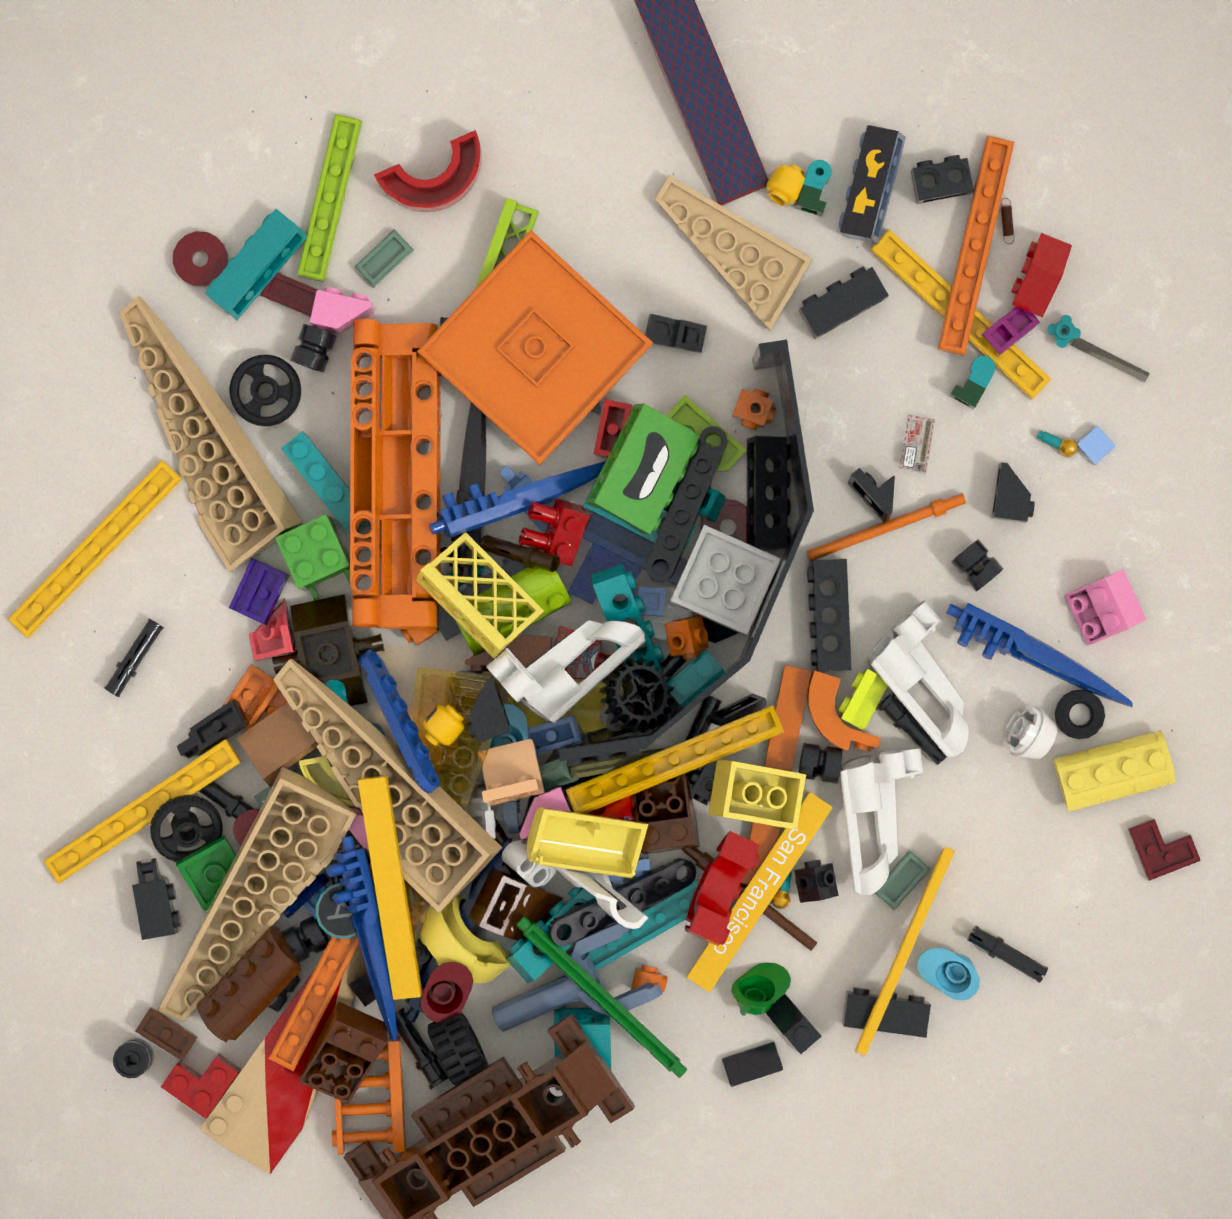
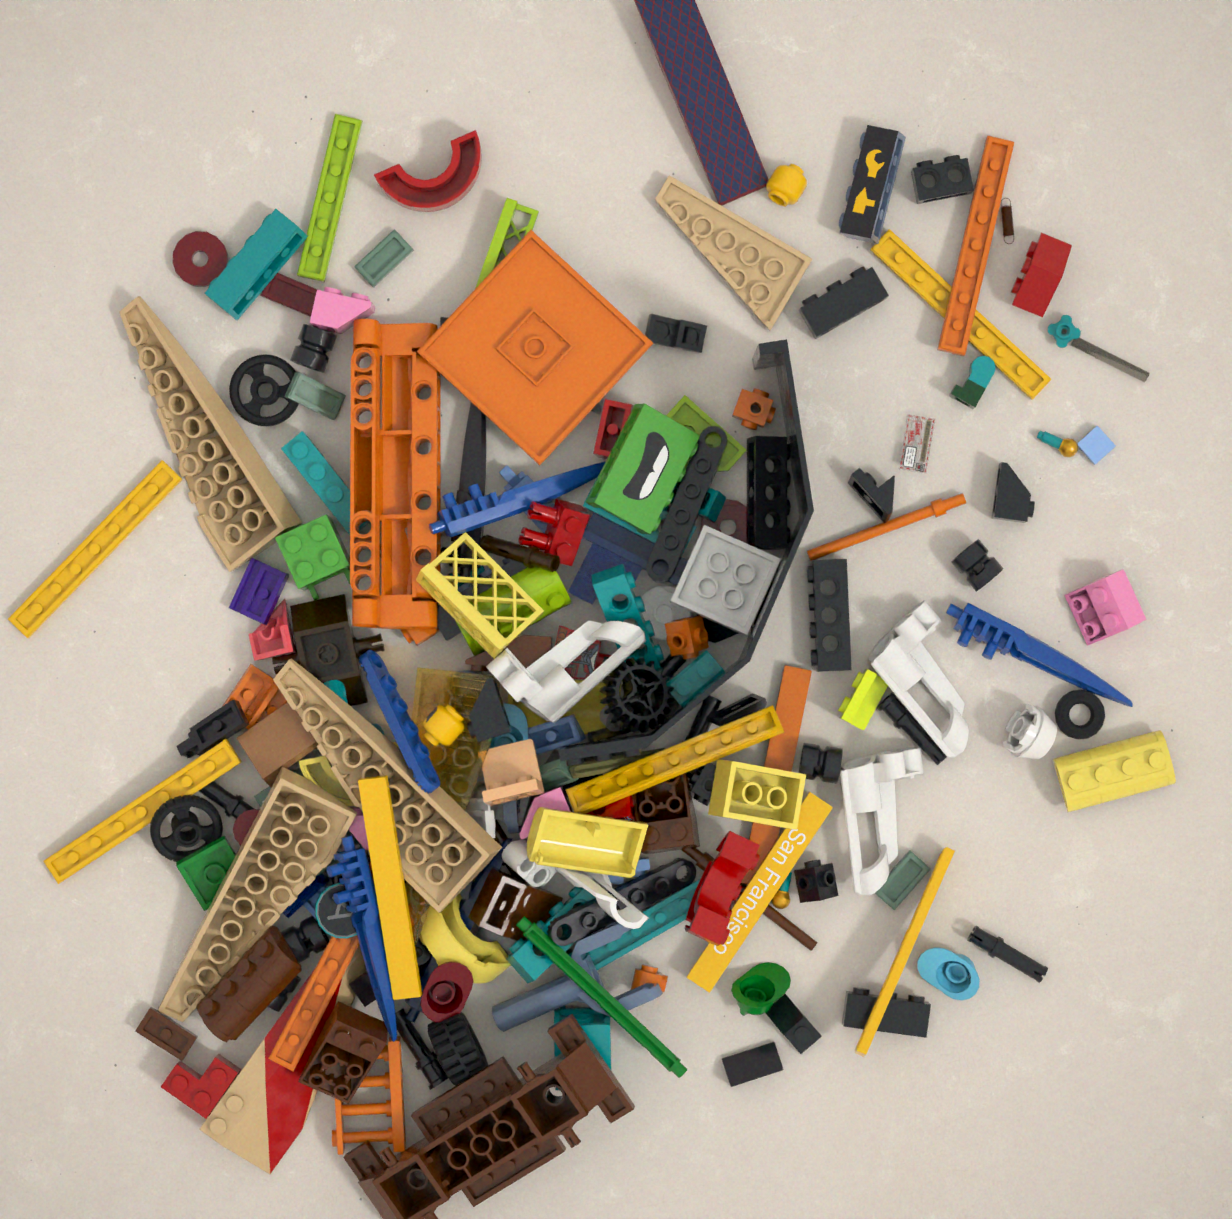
black pin [104,618,164,697] -> none
black wheel [113,1038,154,1079] -> none
black brick [132,858,181,940] -> none
medium blue tile [637,586,666,616] -> none
leg [795,160,832,217] -> none
orange arch [807,670,881,752] -> none
magenta slope [982,307,1040,356] -> none
dark red tile [1128,819,1201,881] -> none
none -> sand green tile [284,372,346,420]

